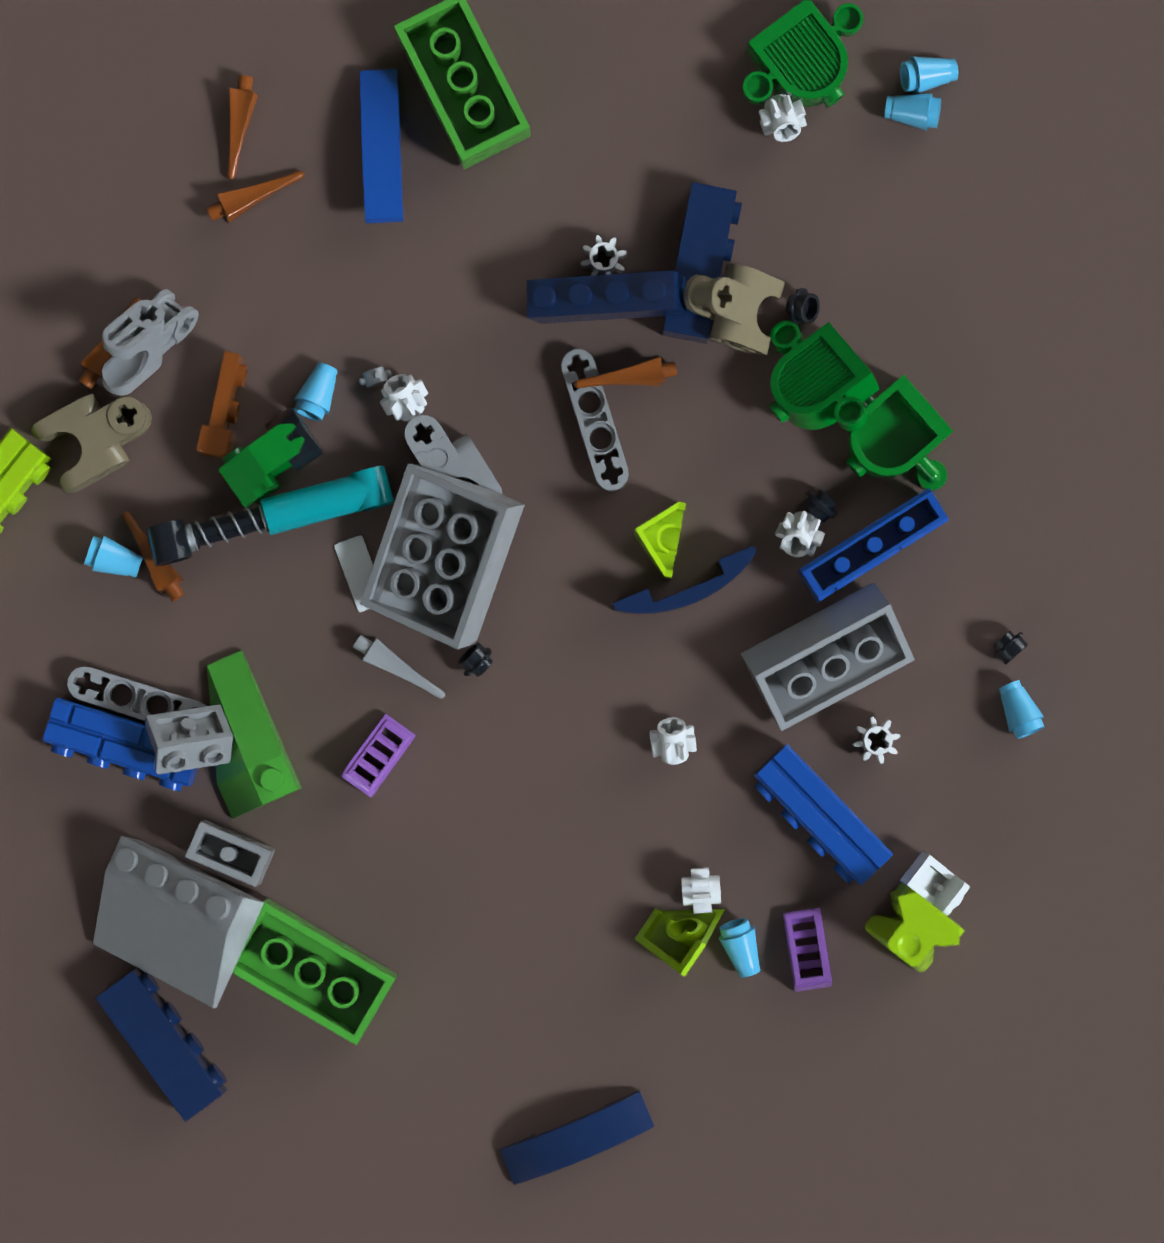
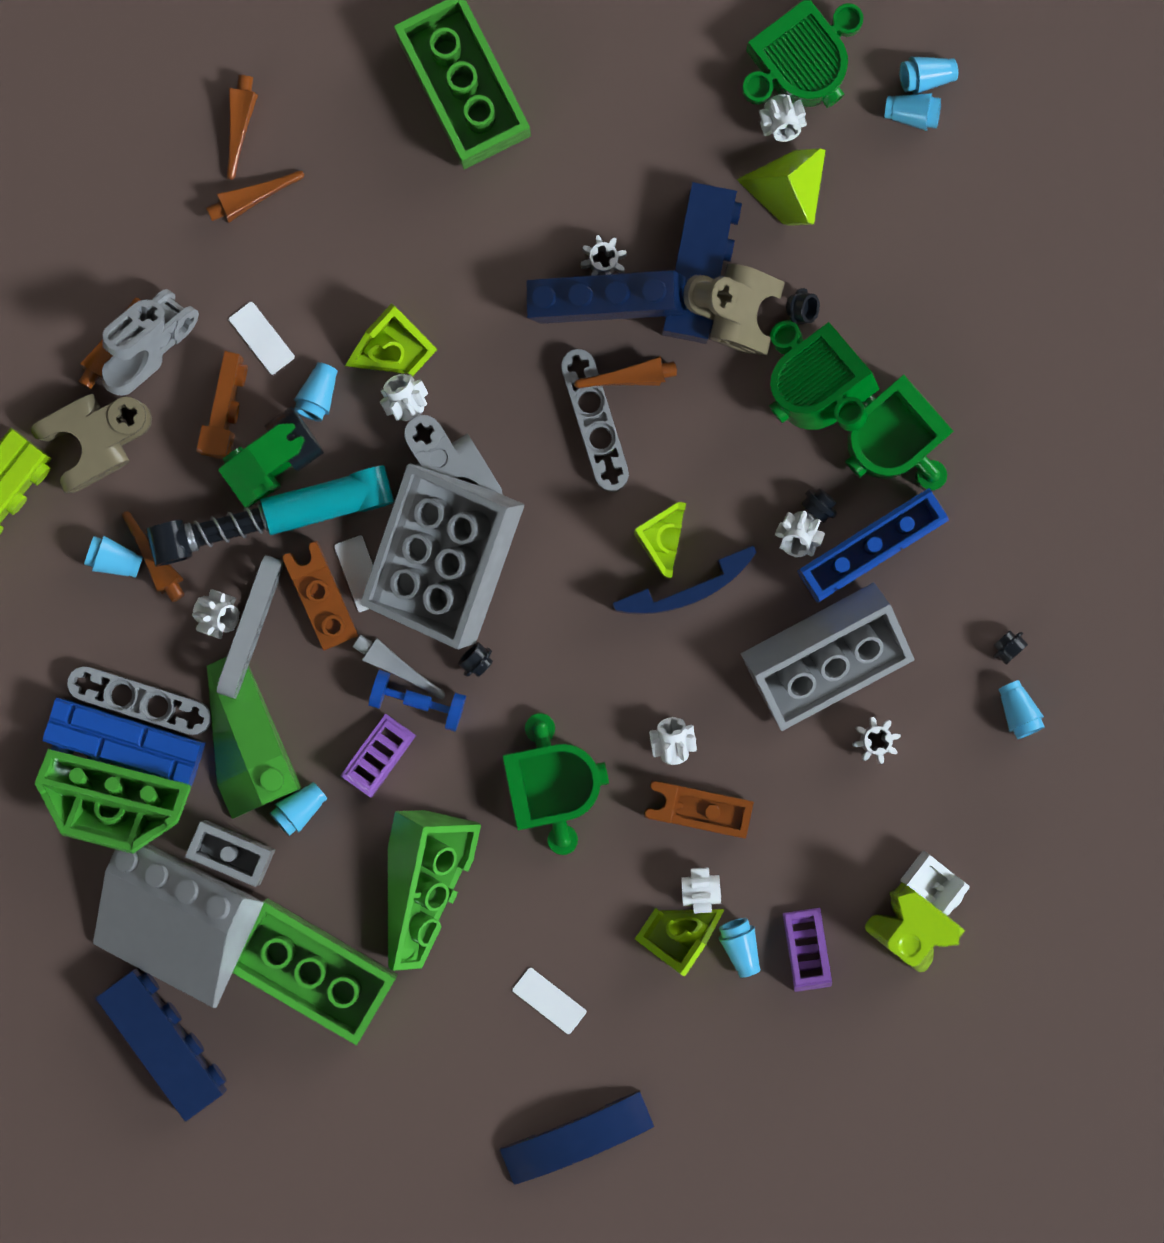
light grey bracket [145,704,233,774] -> none
light grey piece [359,367,391,389] -> none
blue slope [360,69,403,223] -> none
blue brick [753,744,893,886] -> none
none -> bright green wedge [34,749,191,854]
none -> white gear [192,589,240,639]
none -> light grey beam [217,555,284,699]
none -> white sticker [229,302,295,375]
none -> medium azure cone [270,782,327,836]
none -> dark orange plate [282,540,359,651]
none -> lime slope [345,303,438,377]
none -> blue wheel [368,670,466,732]
none -> bright green wedge [388,810,481,971]
none -> green piece [503,713,609,855]
none -> white sticker [513,968,586,1034]
none -> dark orange plate [644,780,754,839]
none -> lime slope [736,148,826,226]

